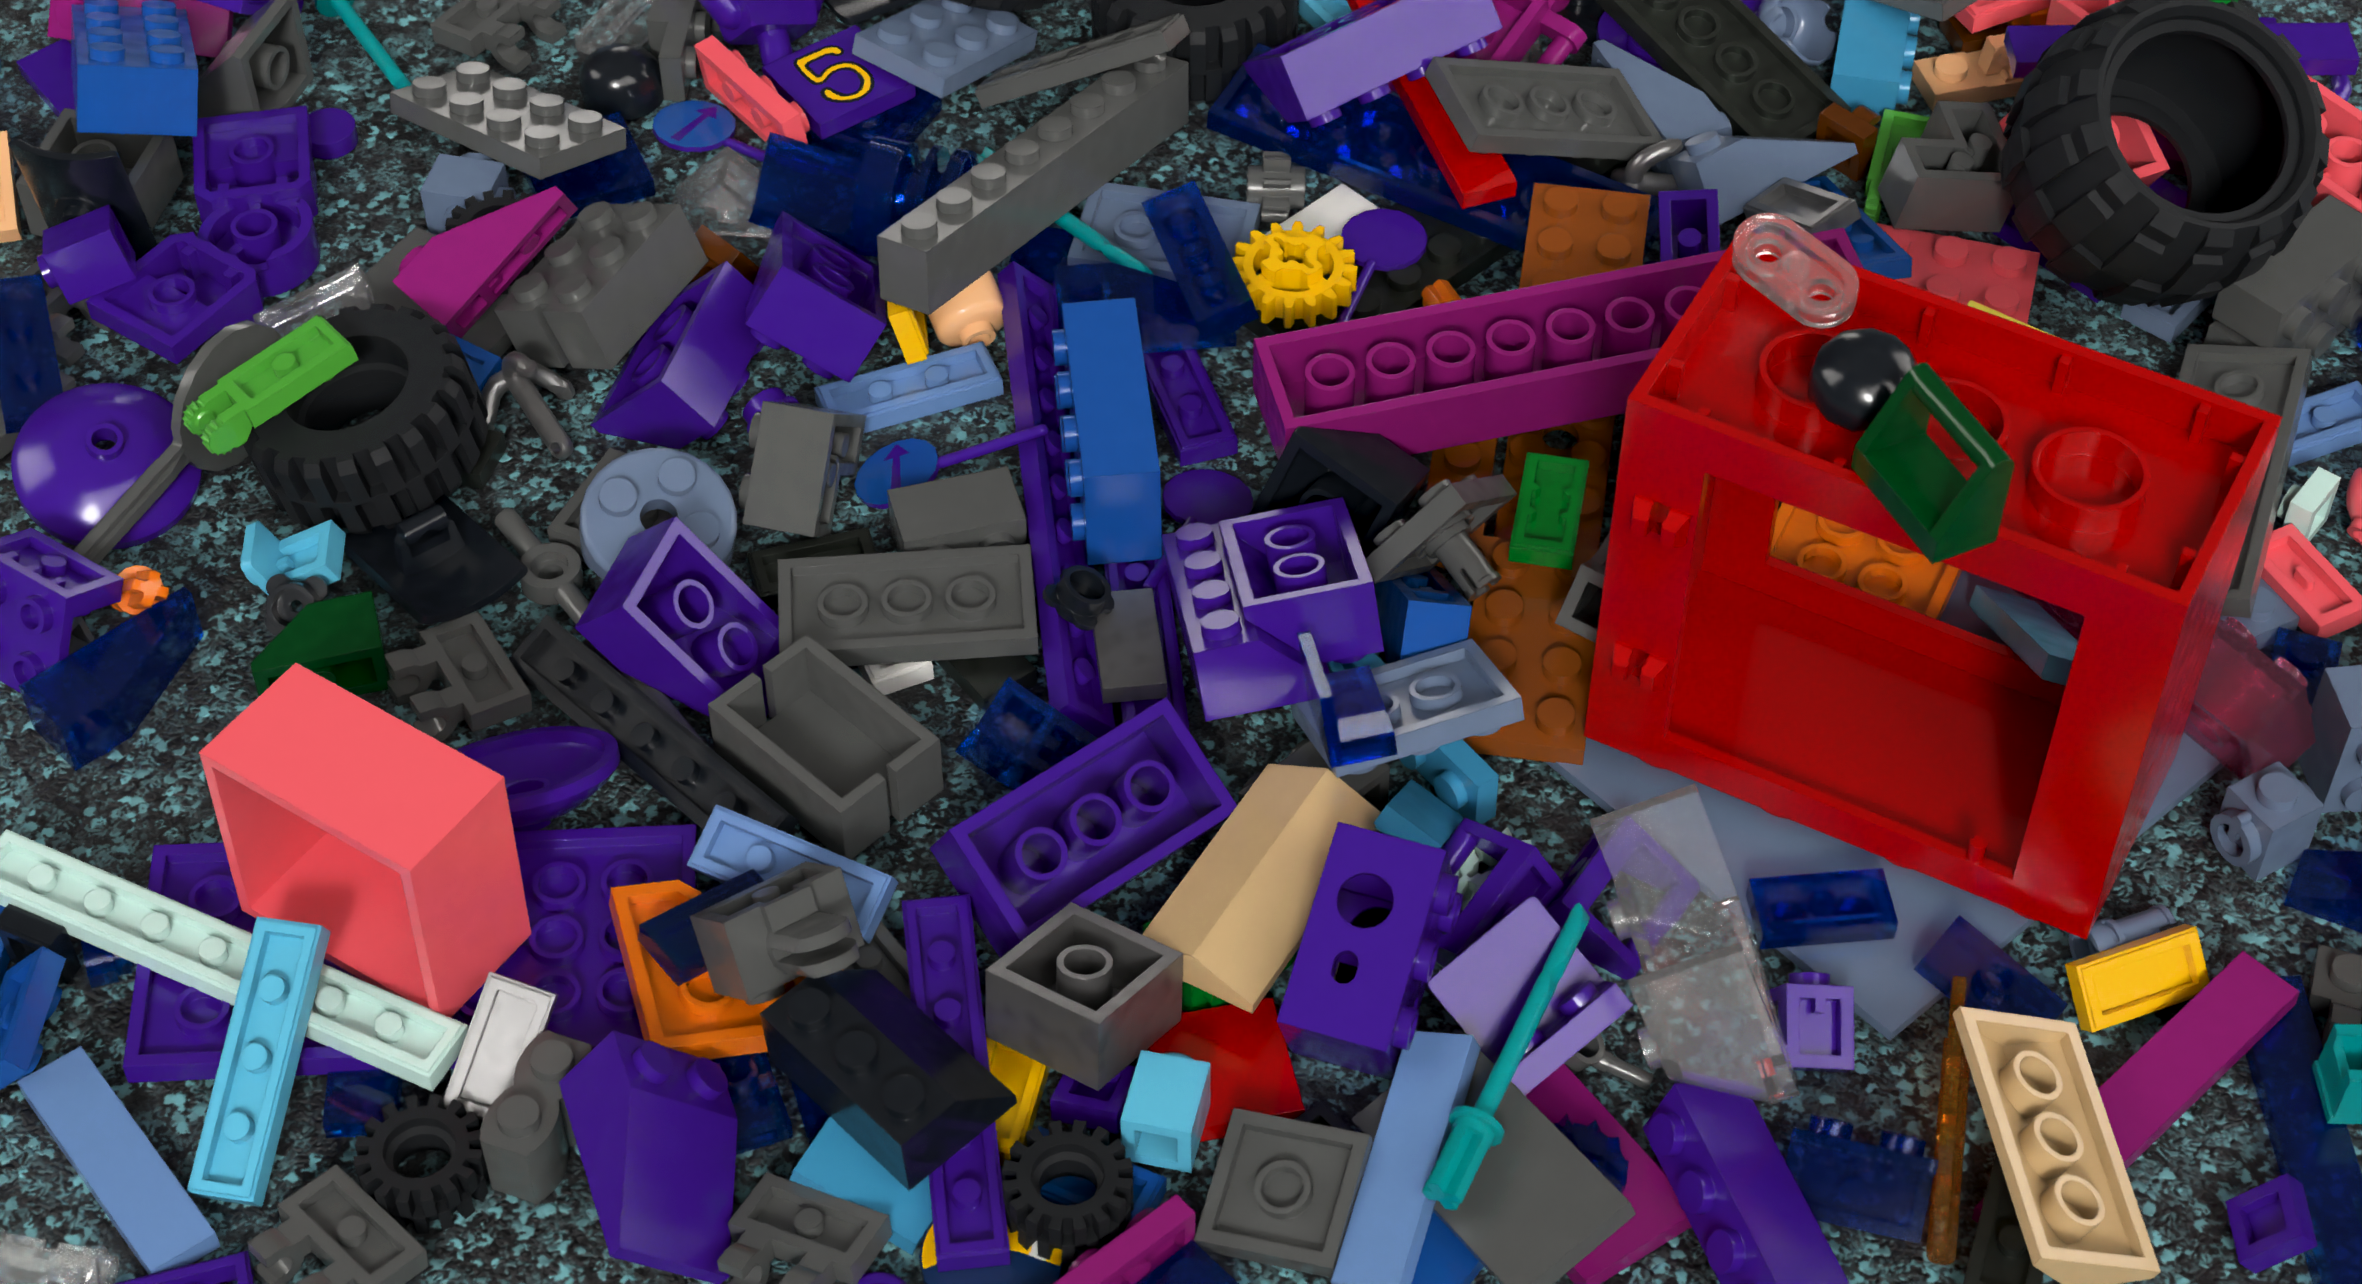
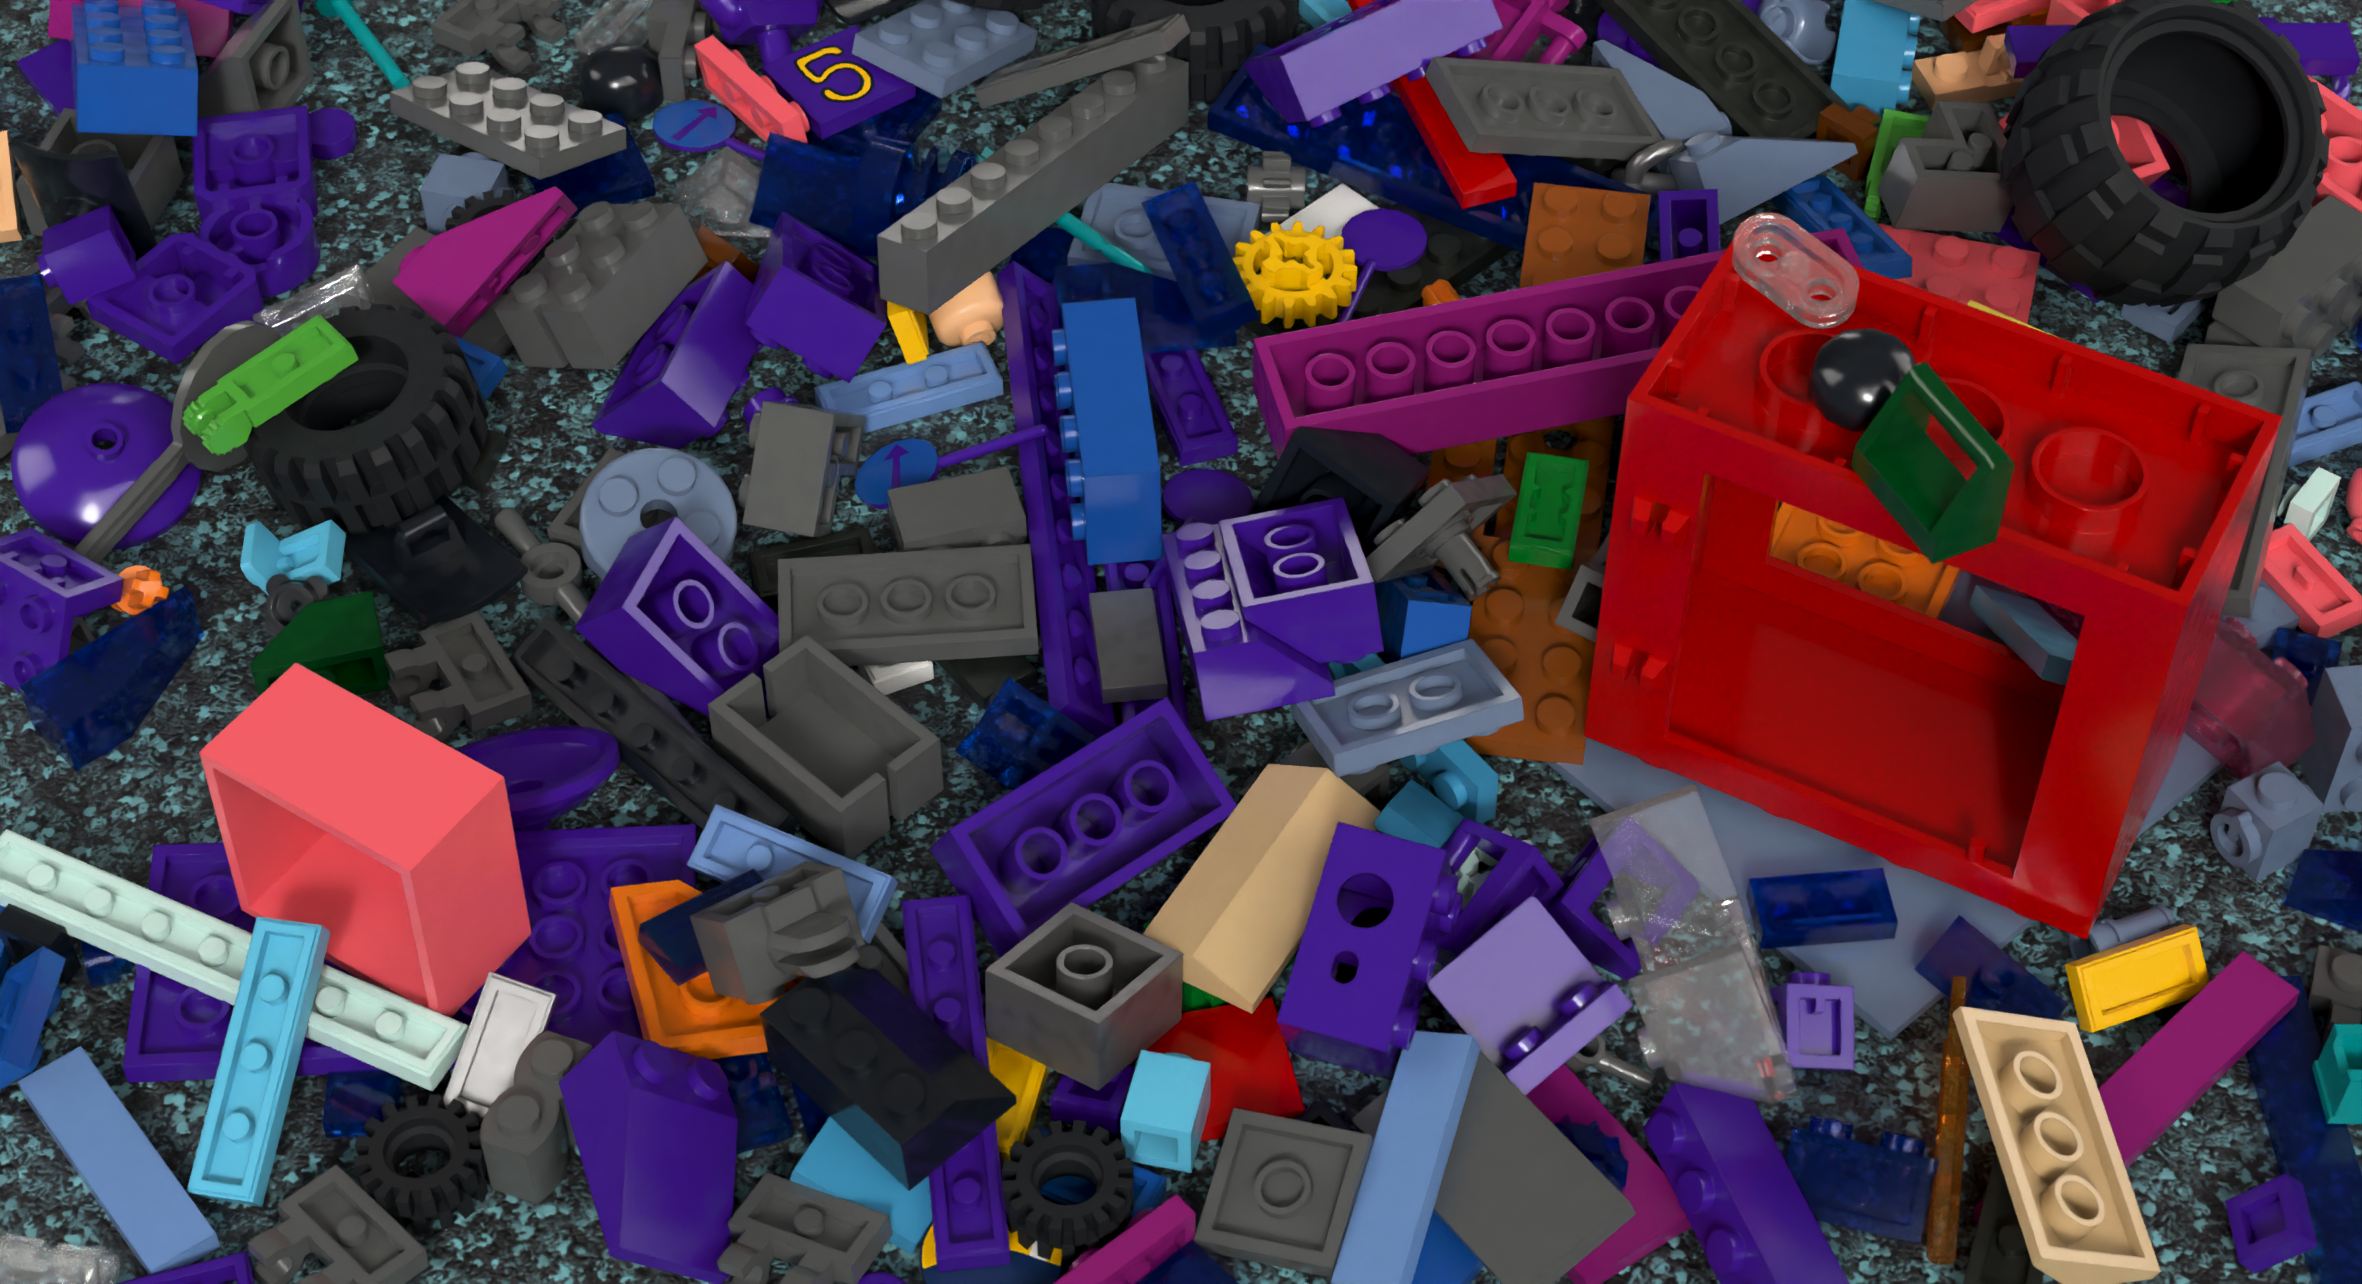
flat silver piece [481,351,576,460] -> none
black plate [1042,565,1115,631] -> none
clear blue panel [1297,630,1398,768] -> none
teal piece [1422,903,1590,1210] -> none
flat silver tile [1743,177,1861,238] -> none

